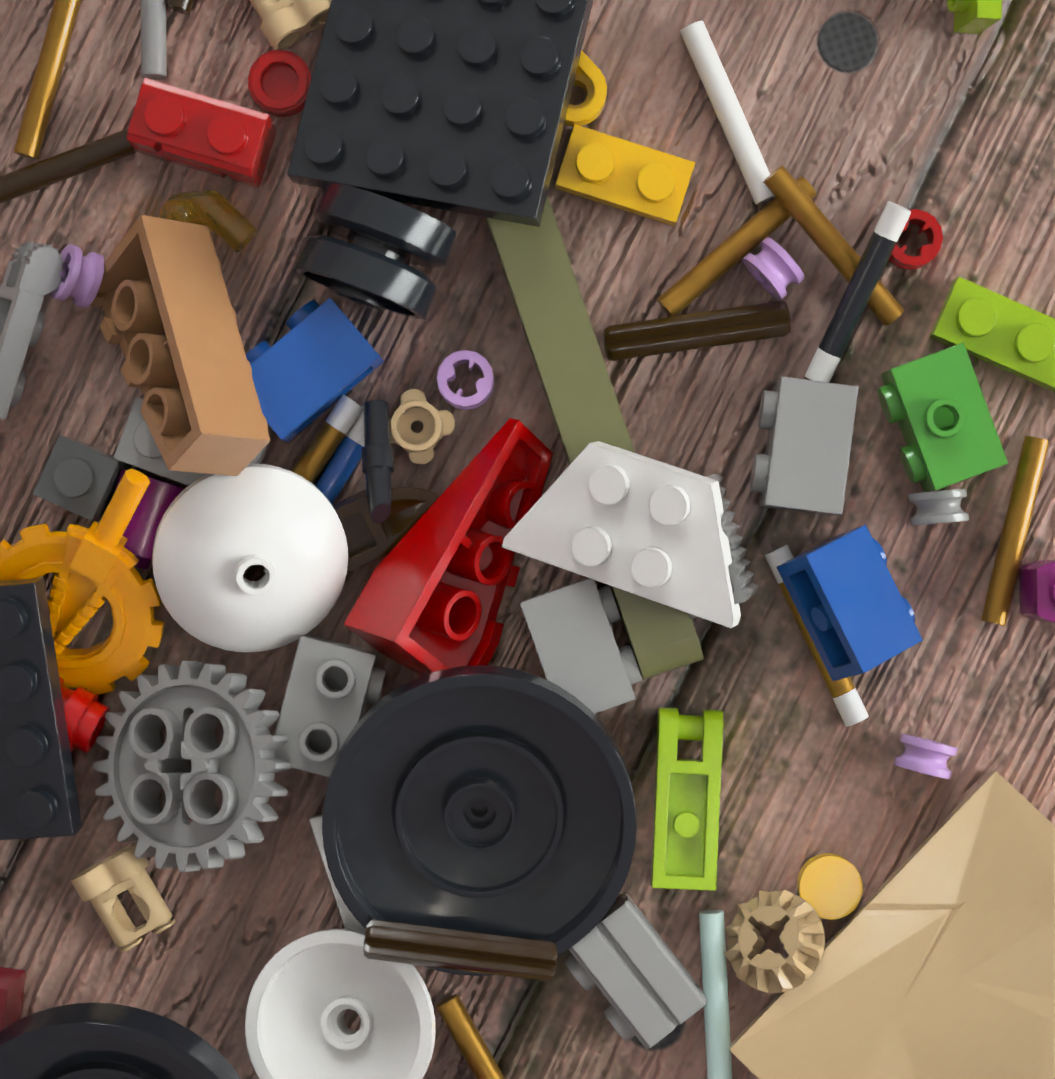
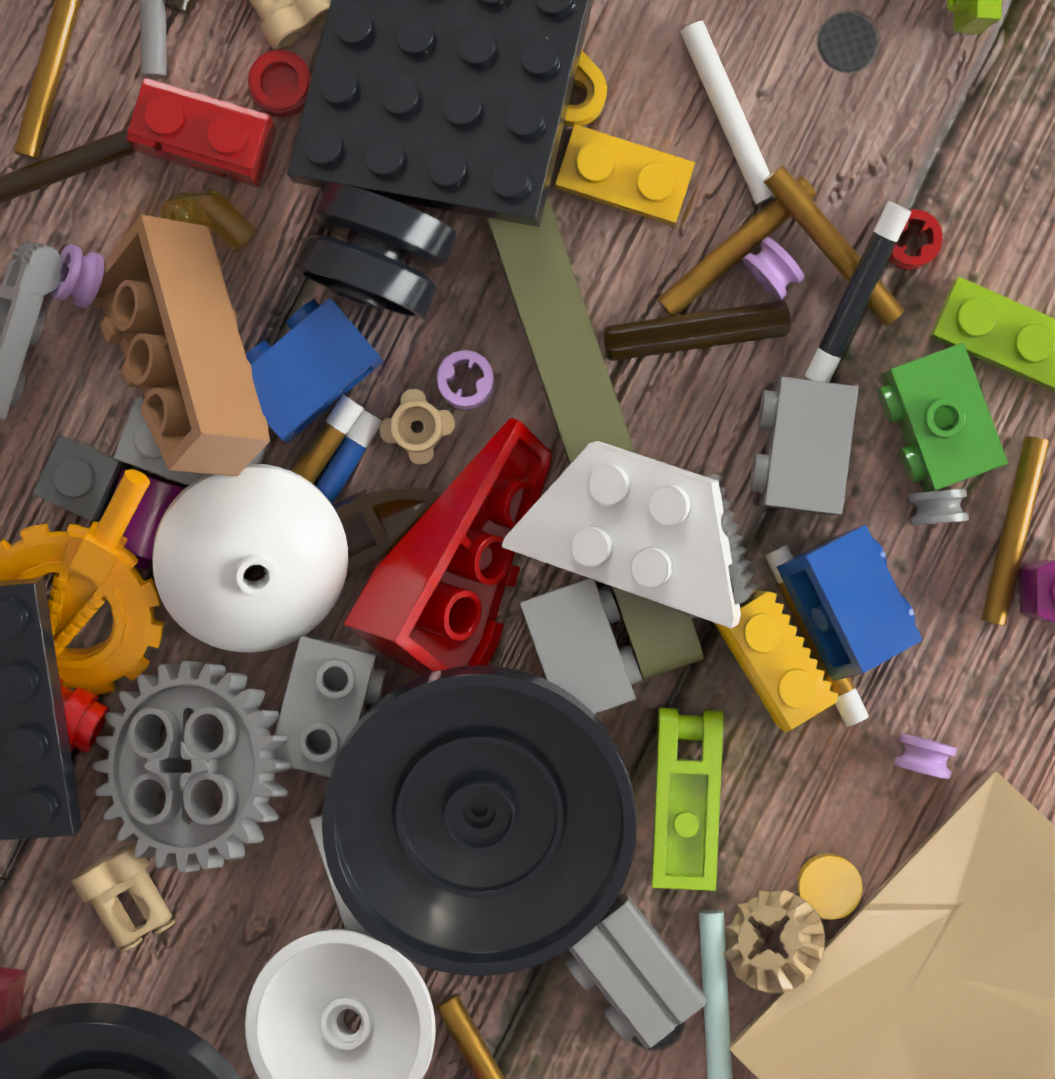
black piece [361,400,394,524] -> none
dark brown axle [363,920,558,981] -> none
none -> yellow brick [714,590,838,733]

